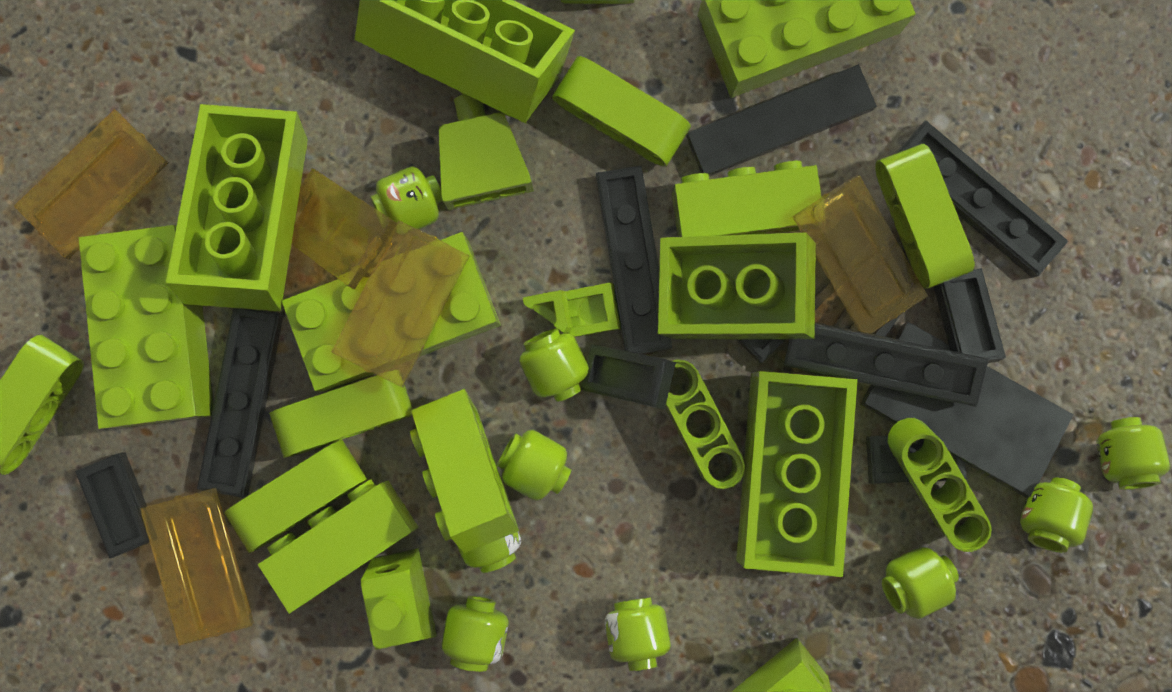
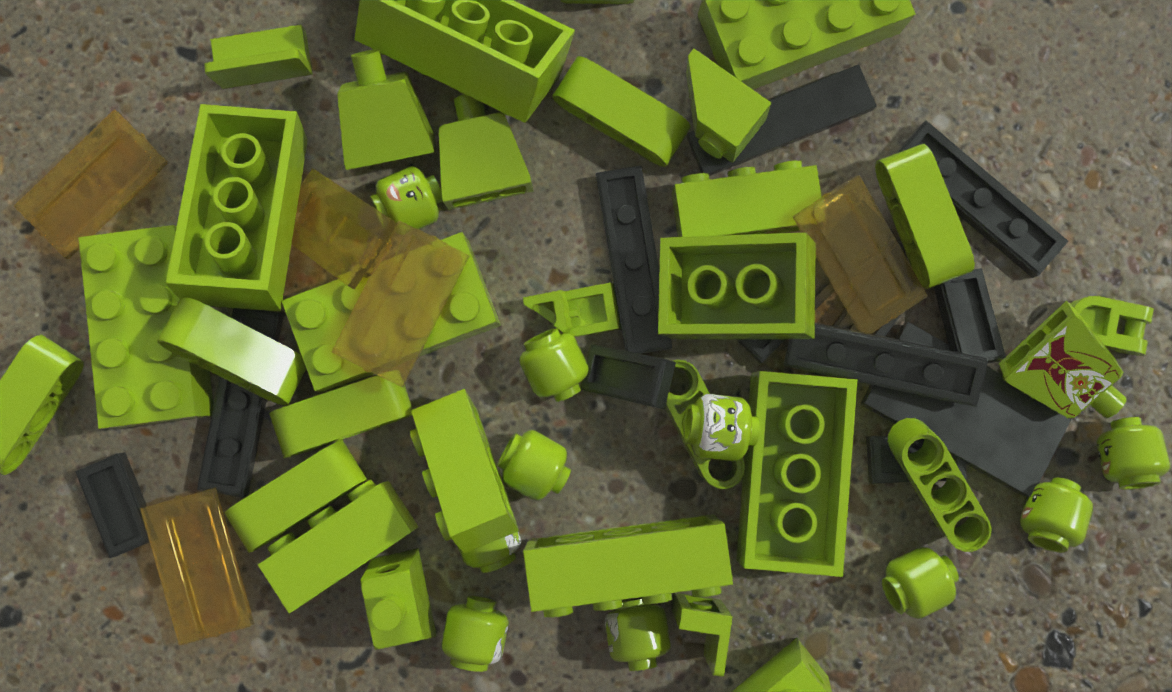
none -> lime beam [157,297,306,406]
none -> lime panel [204,25,313,89]
none -> lime torso [337,49,436,170]
none -> lime brick [523,514,733,618]
none -> lime panel [672,592,733,677]
none -> lime head [683,394,760,461]
none -> lime slope [686,49,771,163]
none -> lime torso [999,301,1126,419]
none -> lime plate [1071,296,1154,356]

